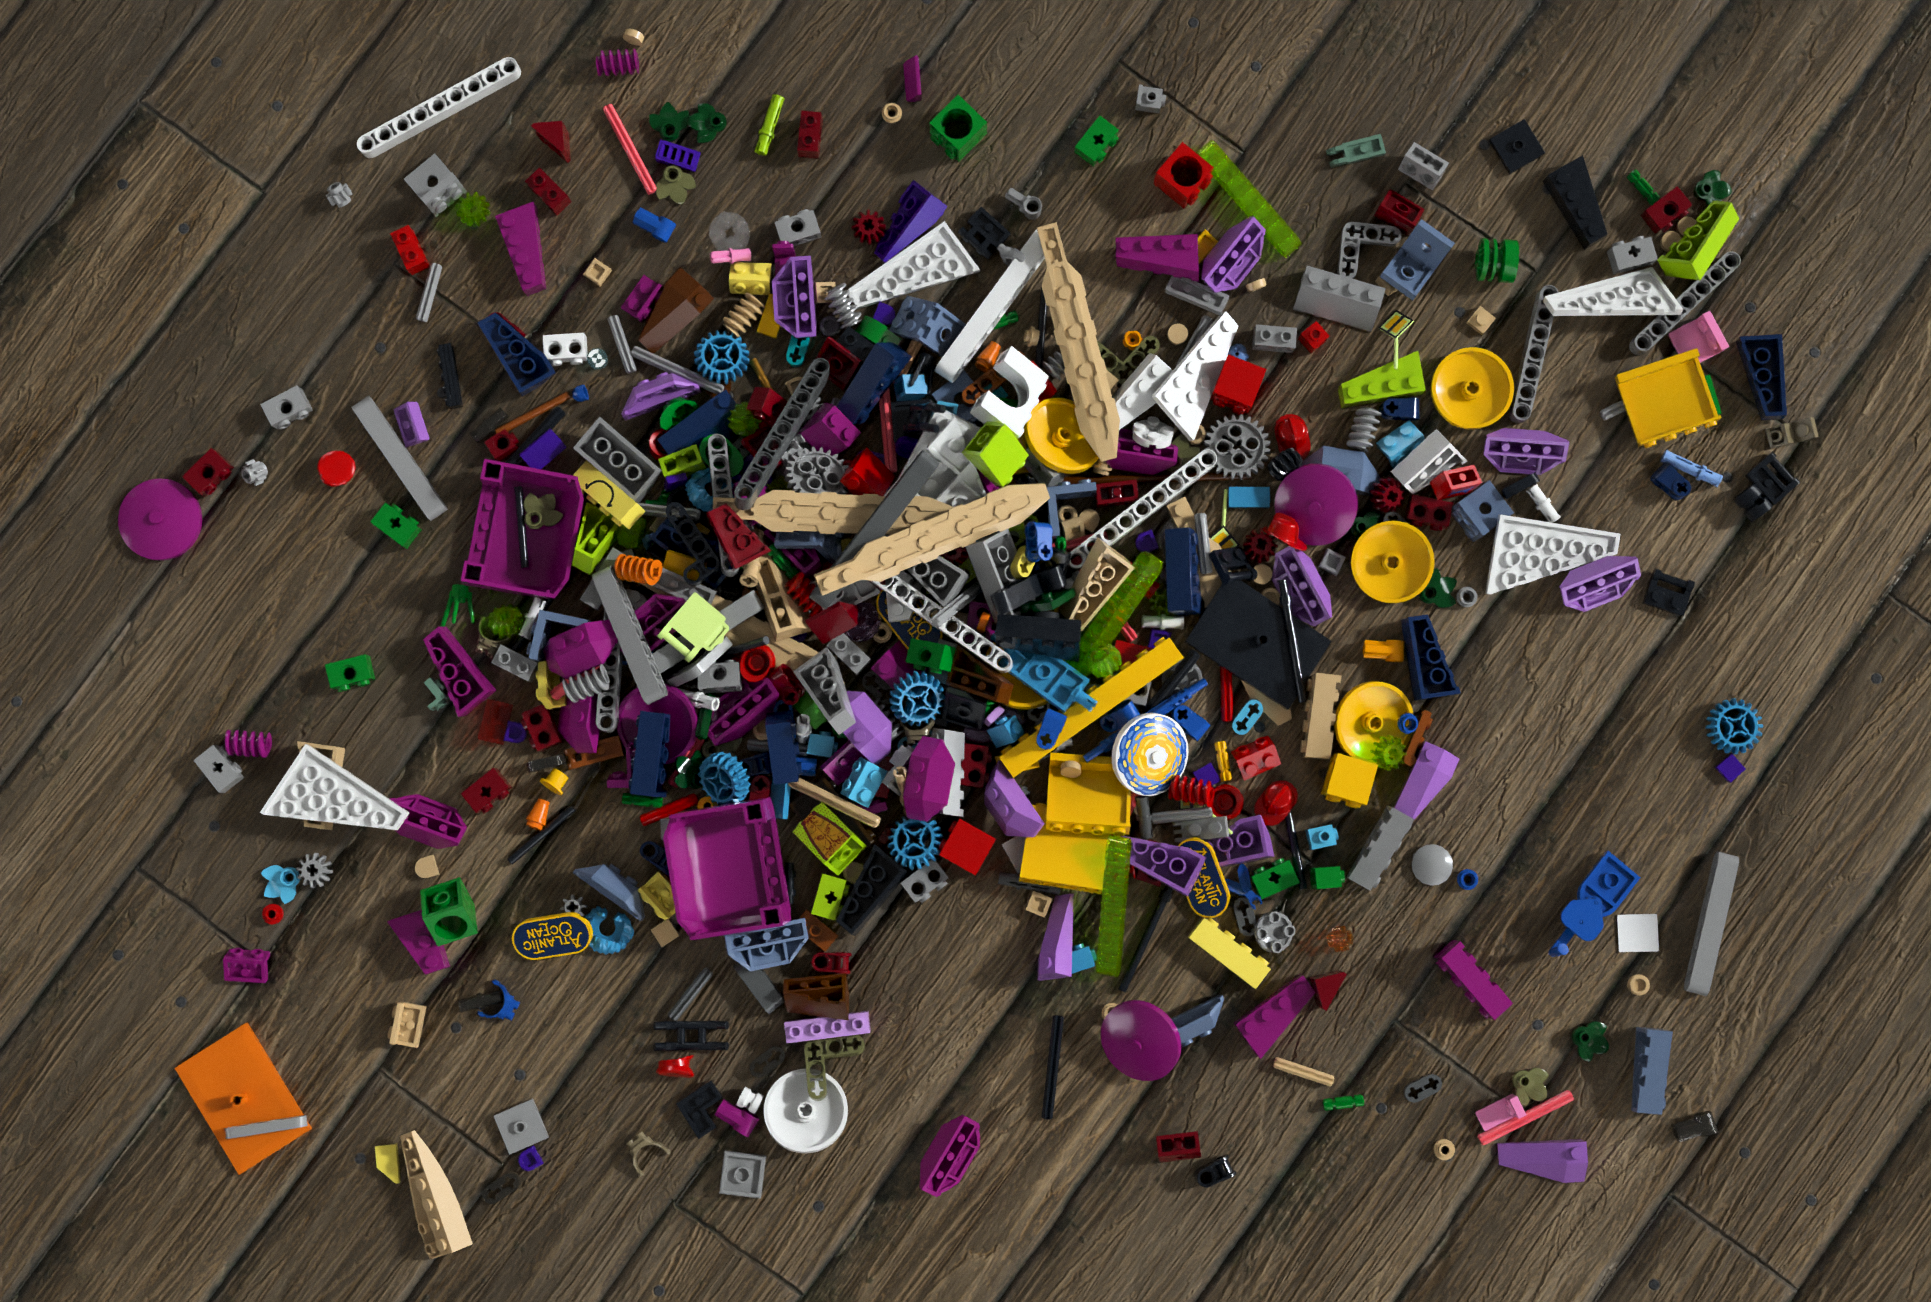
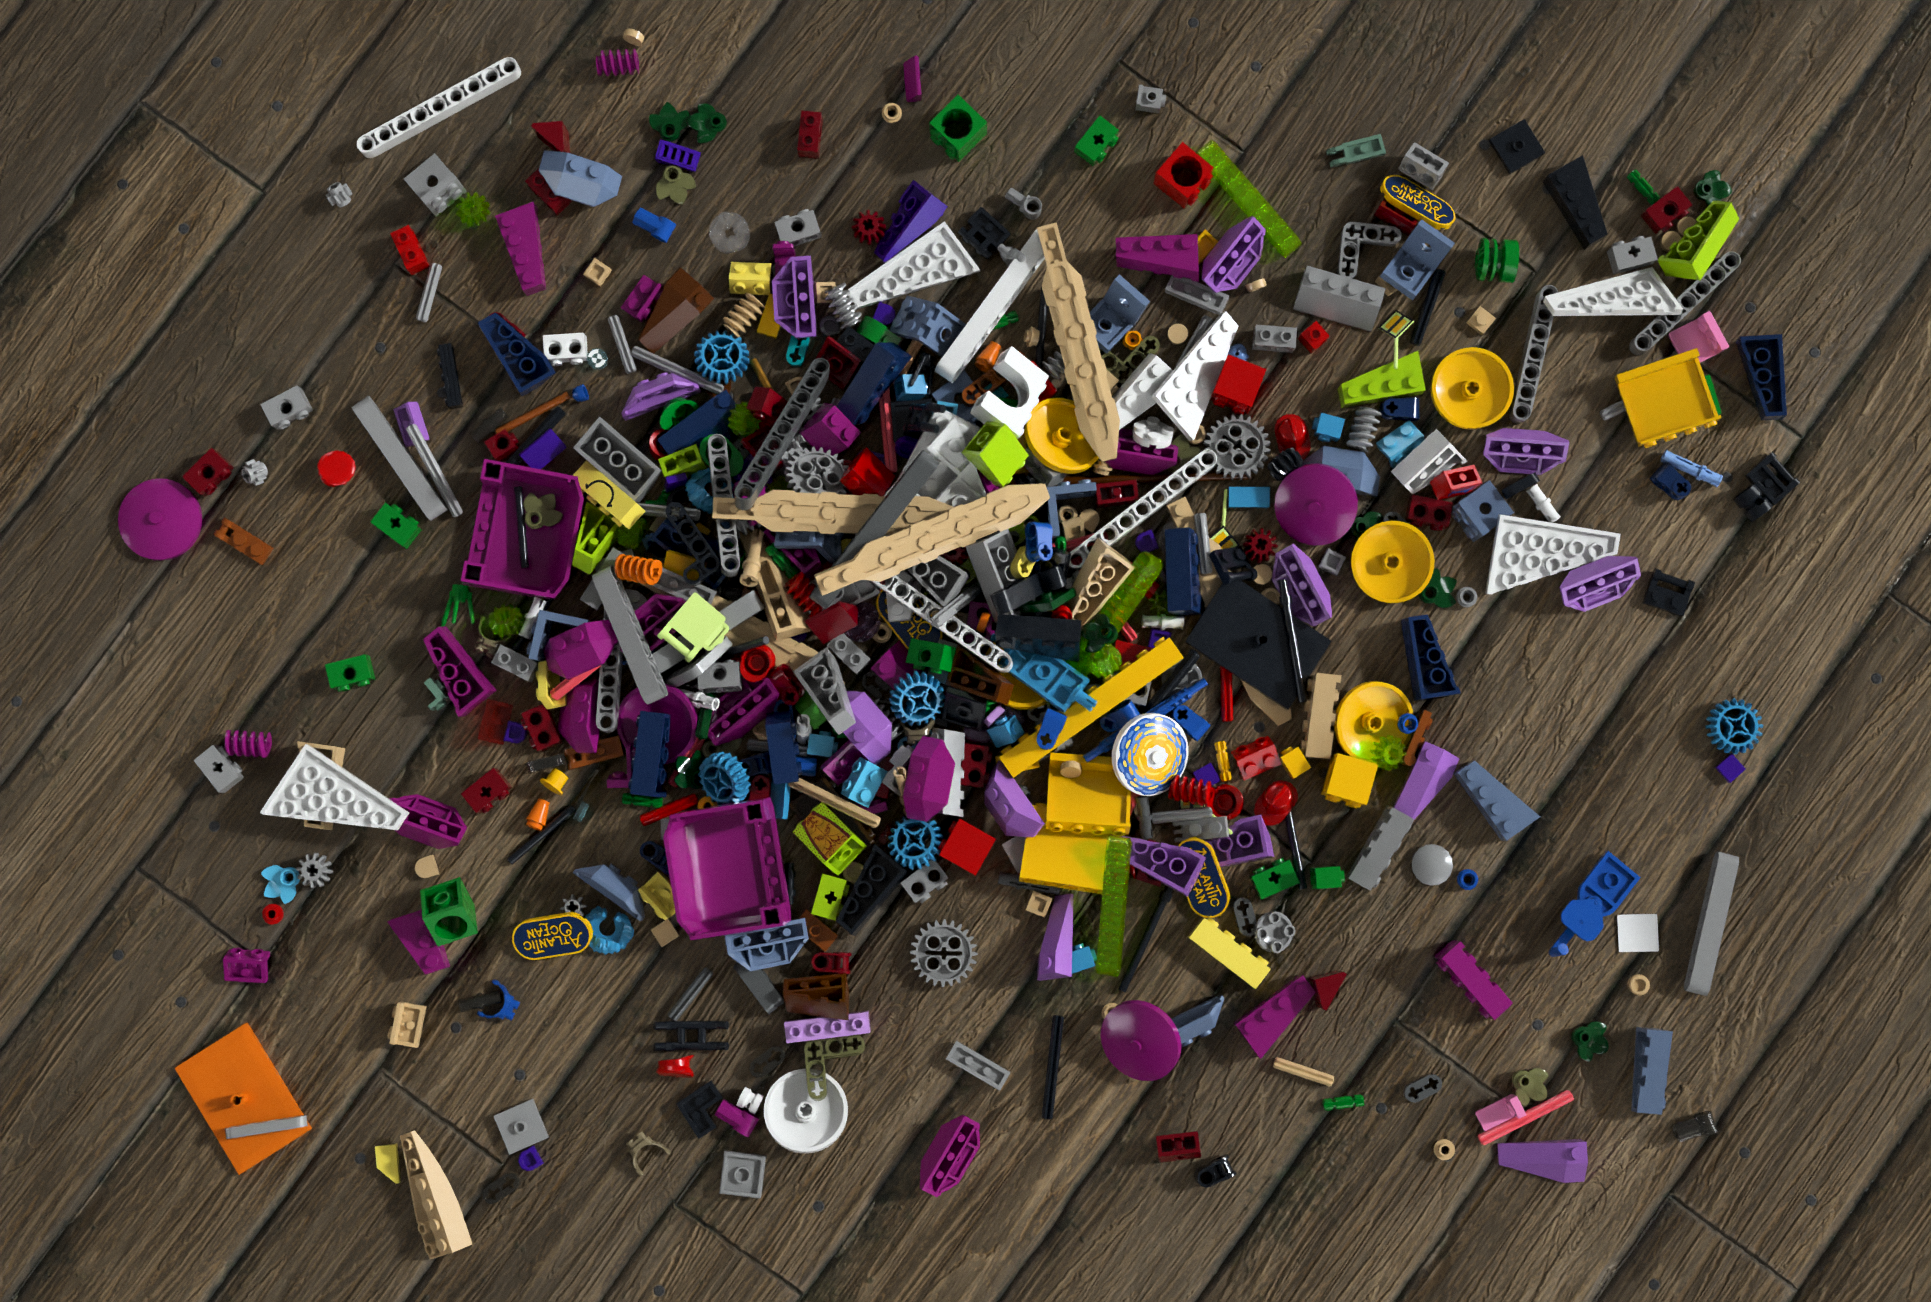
light grey piece [562,664,609,703] -> none
coral axle [603,104,657,195] -> none
dark red wing [706,503,771,570] -> none
bright pink axle [710,248,751,264] -> none
lime pin [754,94,785,156] -> none
blue piece [1225,864,1263,910] -> none
medium azure beam [1232,699,1263,735] -> none
red piece [1262,512,1307,551] -> none
medium azure brick [1305,824,1339,850] -> none
clear orange gear [1327,926,1353,952] -> none
light orange piece [1362,640,1405,662] -> none
dark red gear [1369,477,1405,513] -> none
dark tan slope [1765,417,1819,449] -> none
none -> dark orange plate [213,517,274,565]
none -> light grey axle [406,424,463,517]
none -> sand blue wedge [538,150,622,207]
none -> clear light blue tile [573,801,590,823]
none -> light grey gear [910,919,978,987]
none -> light grey plate [946,1040,1010,1091]
none -> red plate [1051,605,1072,619]
none -> dark green plate [1081,614,1118,653]
none -> sand blue bracket [1089,274,1150,354]
none -> yellow brick [1279,746,1311,779]
none -> dark azure brick [1312,413,1345,442]
none -> tile [1380,175,1456,230]
none -> black axle [1410,269,1446,346]
none -> sand blue wedge [1453,761,1540,841]

